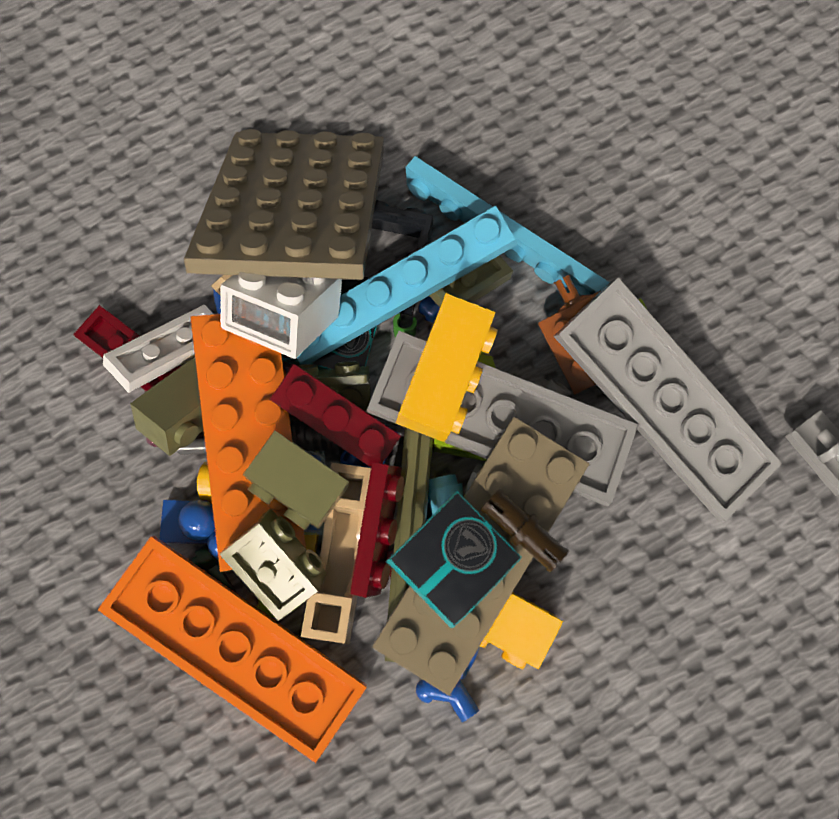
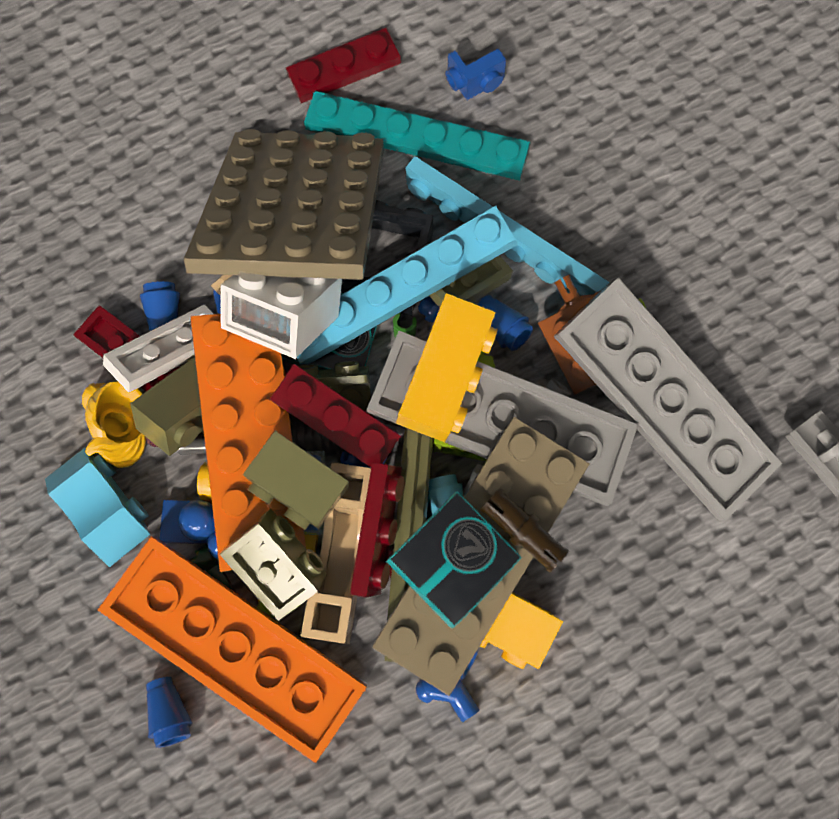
none -> medium azure brick [45,448,150,567]
none -> yellow hair [82,381,146,468]
none -> blue cone [140,281,180,331]
none -> blue cone [146,677,193,748]
none -> dark red plate [285,28,401,104]
none -> teal plate [304,91,530,181]
none -> blue bracket [445,49,506,100]
none -> blue cone [477,295,533,351]

